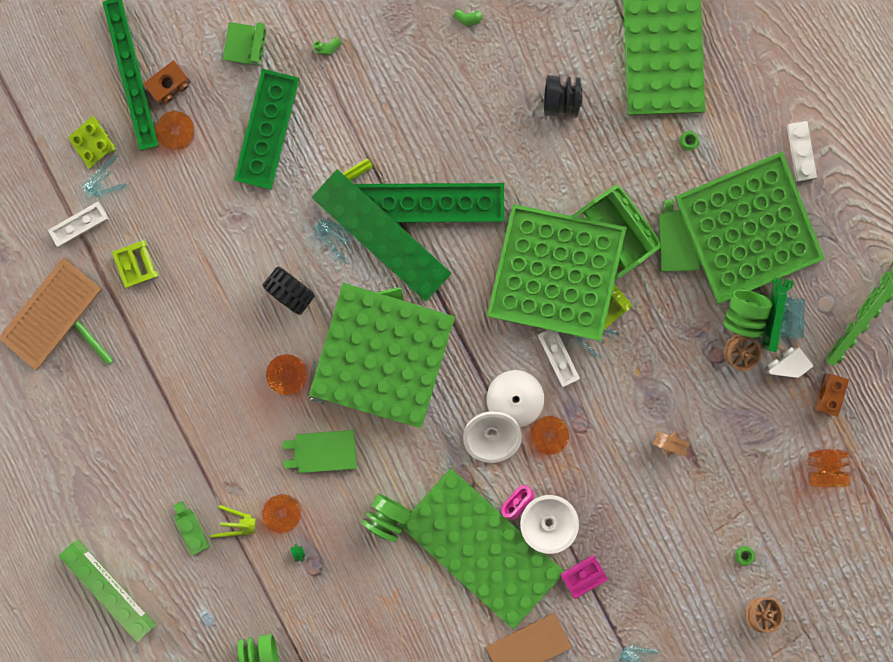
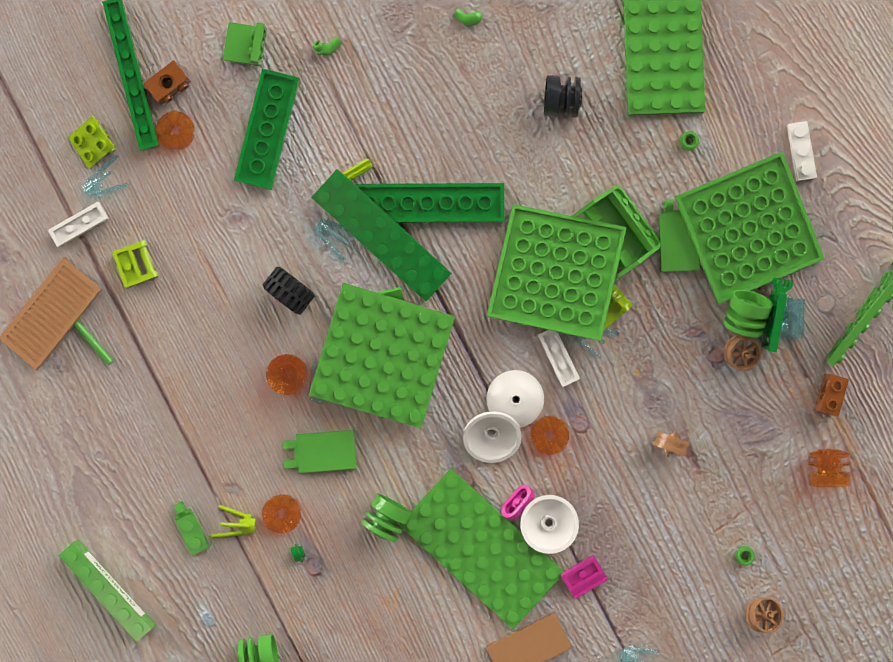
white slope [765,347,813,378] -> none

